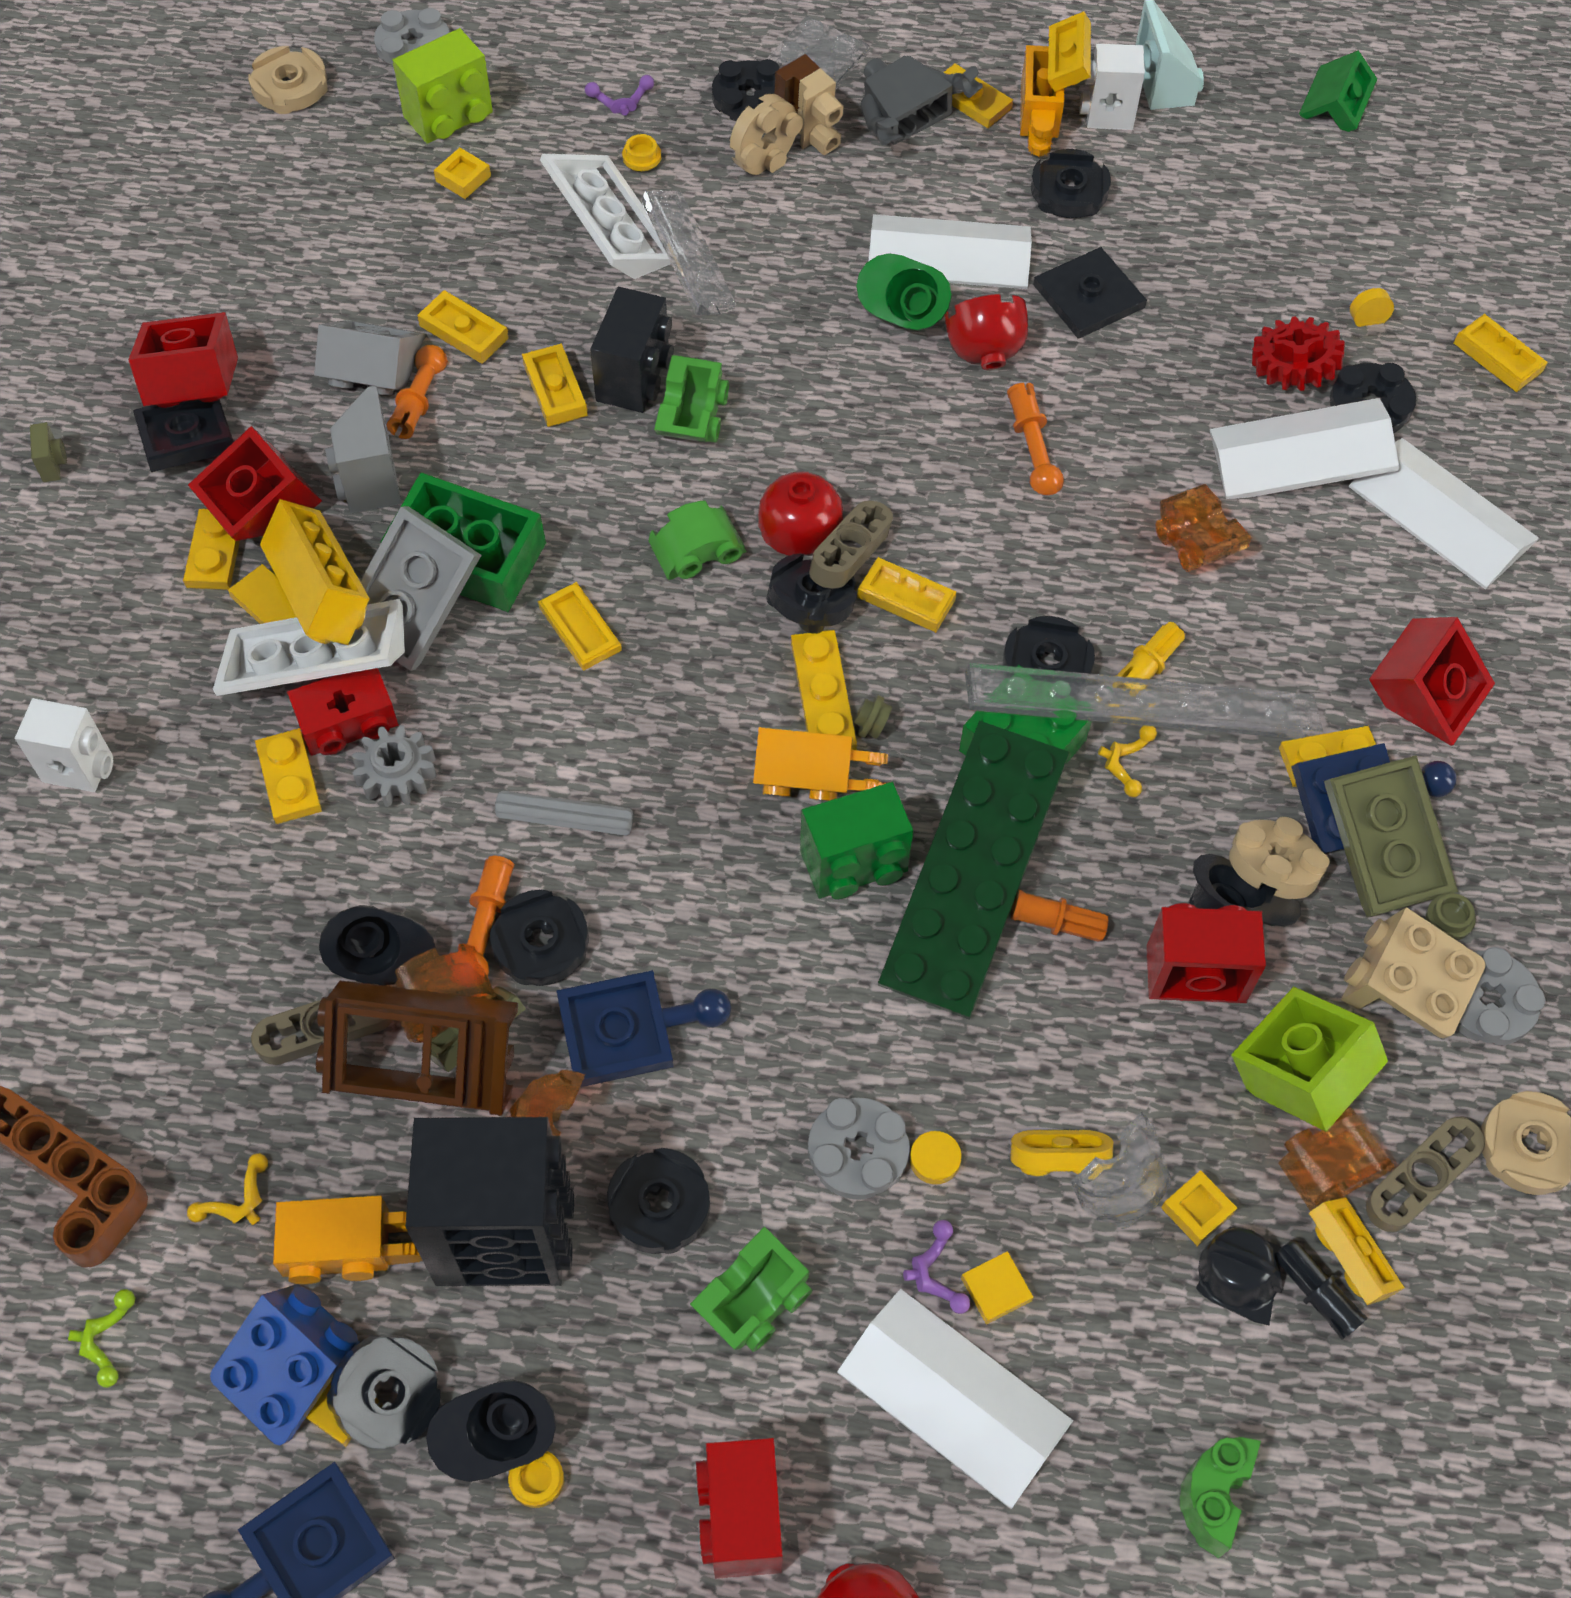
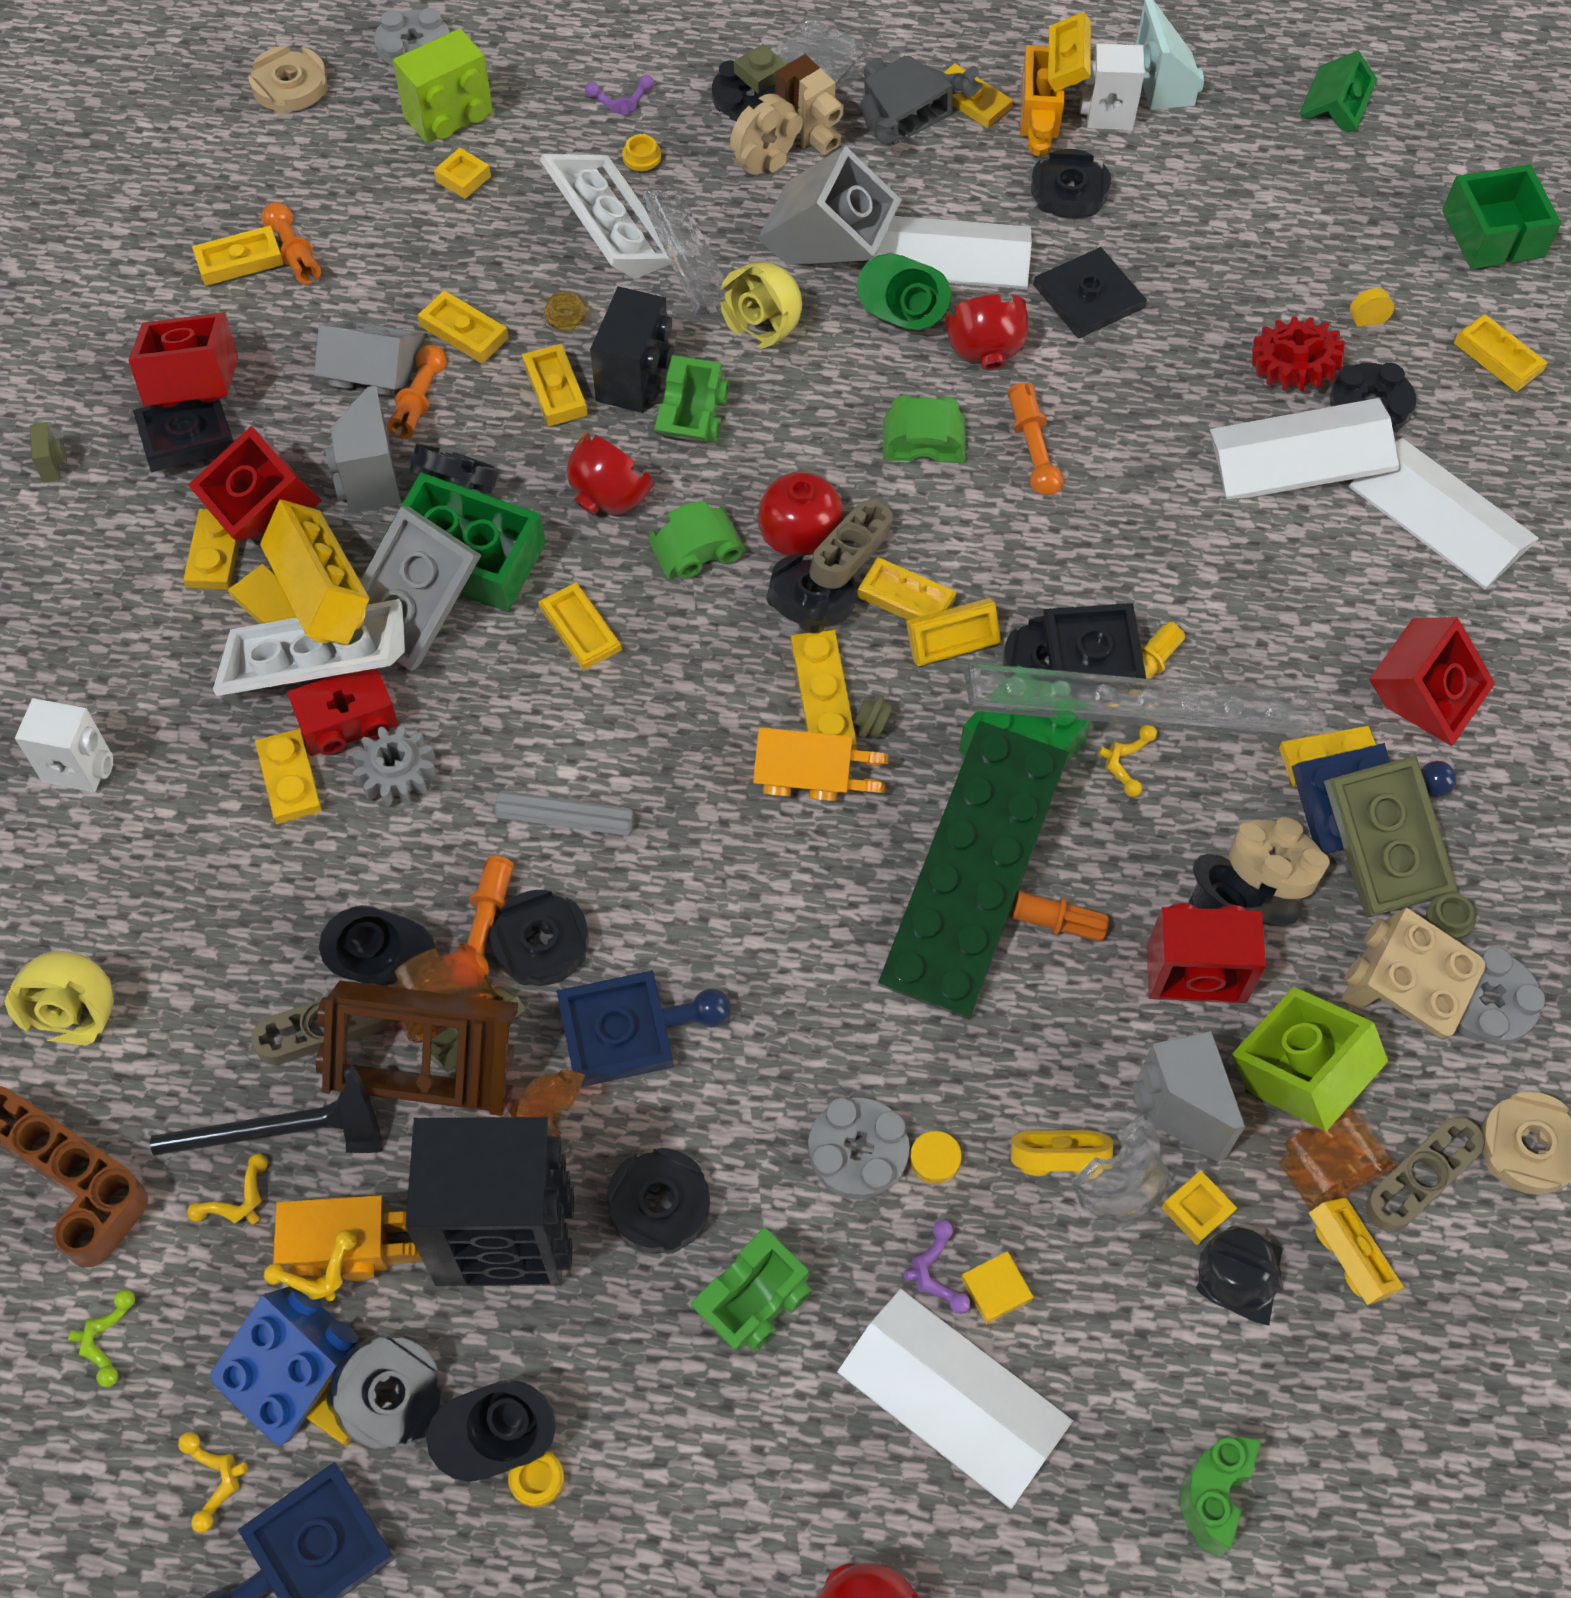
red brick [696,1438,783,1579] -> none
green brick [800,782,913,900] -> none
clear orange cylinder [1155,484,1252,572] -> none
black axle [1274,1240,1368,1340] -> none
none -> light yellow cylinder [4,951,114,1046]
none -> black piece [150,1065,383,1156]
none -> yellow piece [178,1432,248,1534]
none -> yellow plate [192,225,284,286]
none -> orange pin [261,202,321,285]
none -> yellow piece [263,1230,356,1301]
none -> black plate [409,443,500,494]
none -> clear yellow plate [544,291,586,330]
none -> red cylinder [566,432,654,516]
none -> light yellow cylinder [720,261,803,349]
none -> olive plate [734,44,787,94]
none -> light grey slope [757,145,902,264]
none -> bright green cylinder [883,395,966,463]
none -> yellow tile [906,598,1002,667]
none -> black tile [1042,603,1147,693]
none -> light grey slope [1133,1031,1245,1161]
none -> green piece [1442,164,1561,269]

